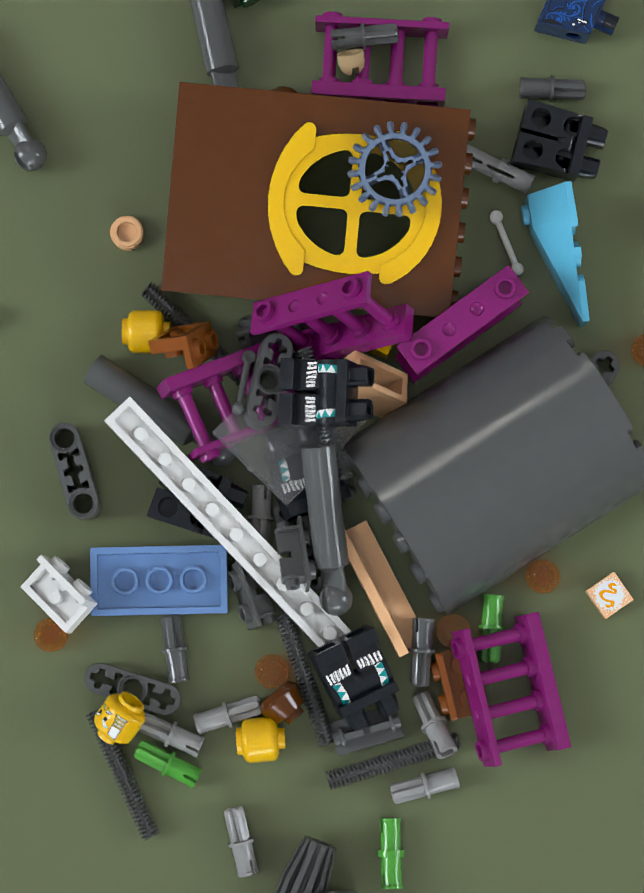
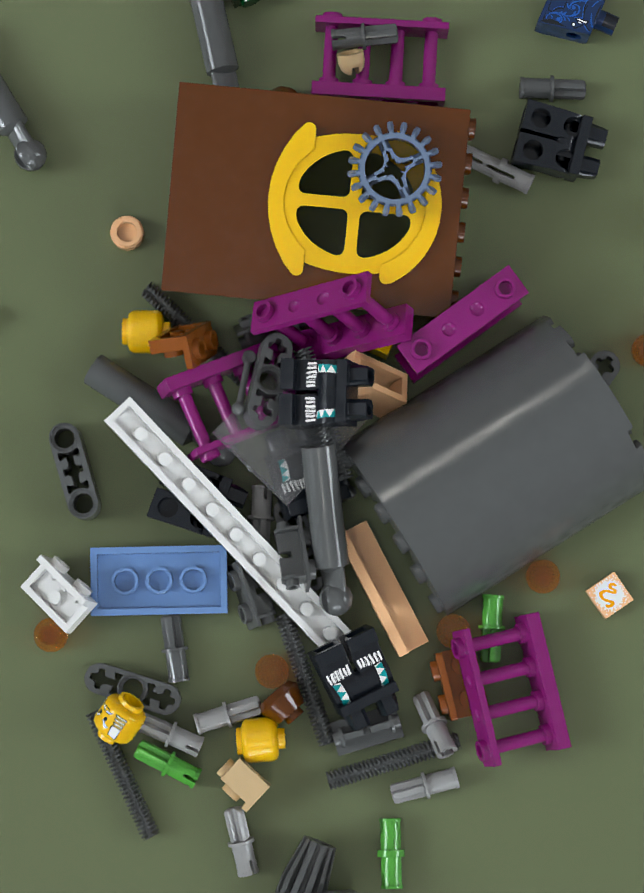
dark grey axle [408,618,436,687] -> none
white hinge [489,210,524,275] -> none
medium azure wedge [520,181,590,327] -> none
none -> tan brick [217,757,271,812]

